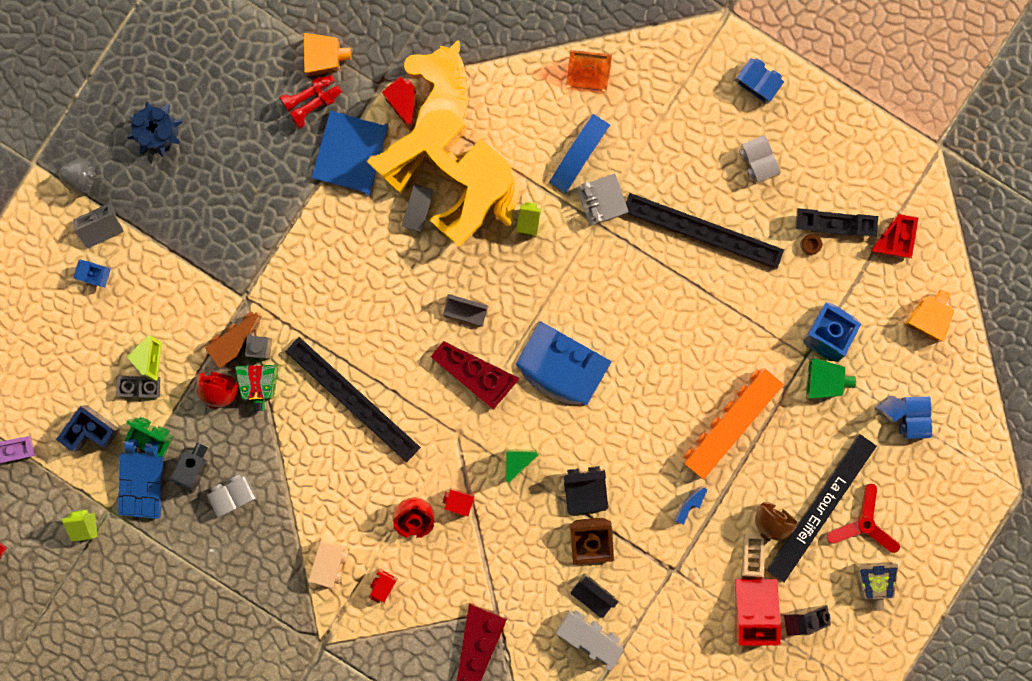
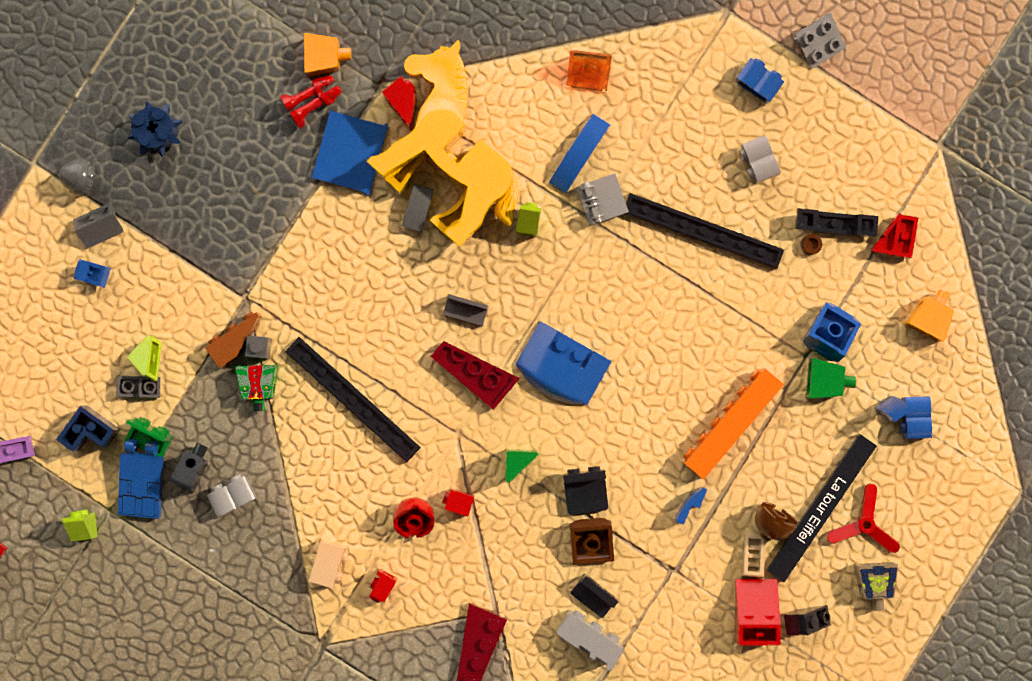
red cylinder [196,372,239,409] -> none
none -> light grey hinge [793,12,846,69]

